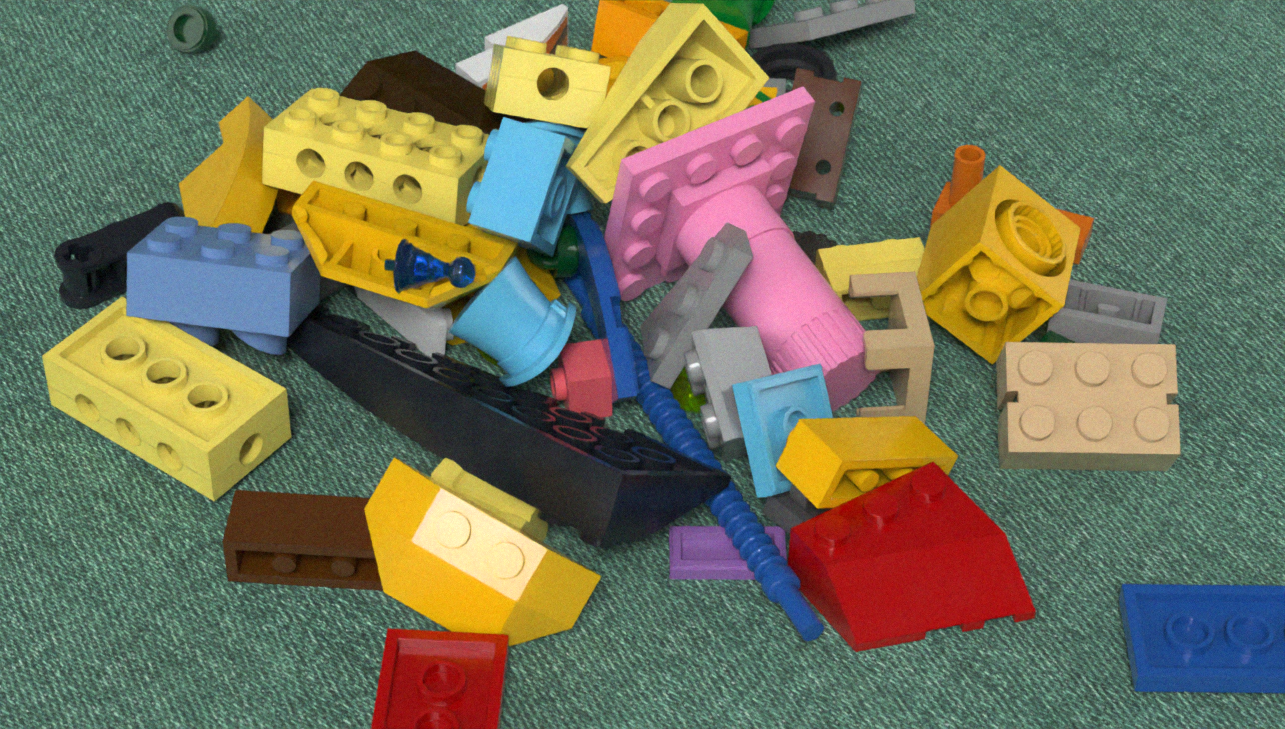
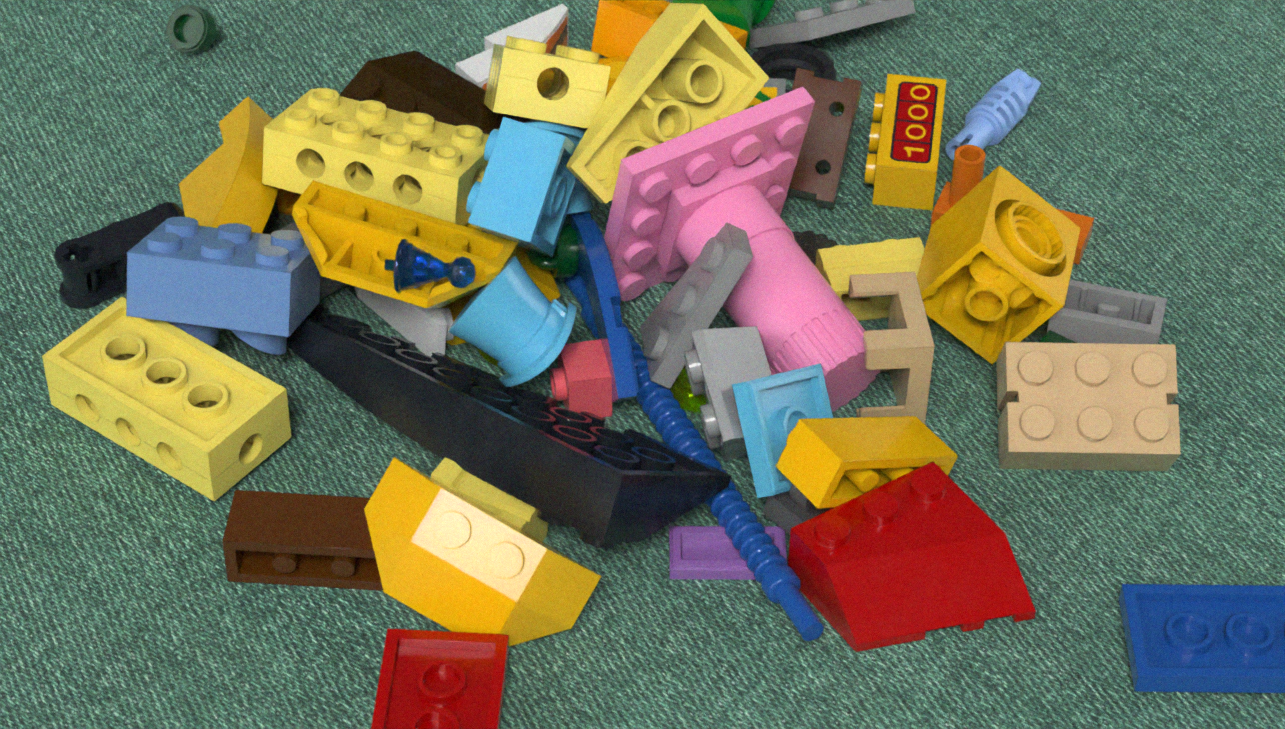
none -> yellow brick [864,74,947,211]
none -> light blue hinge [945,69,1041,162]

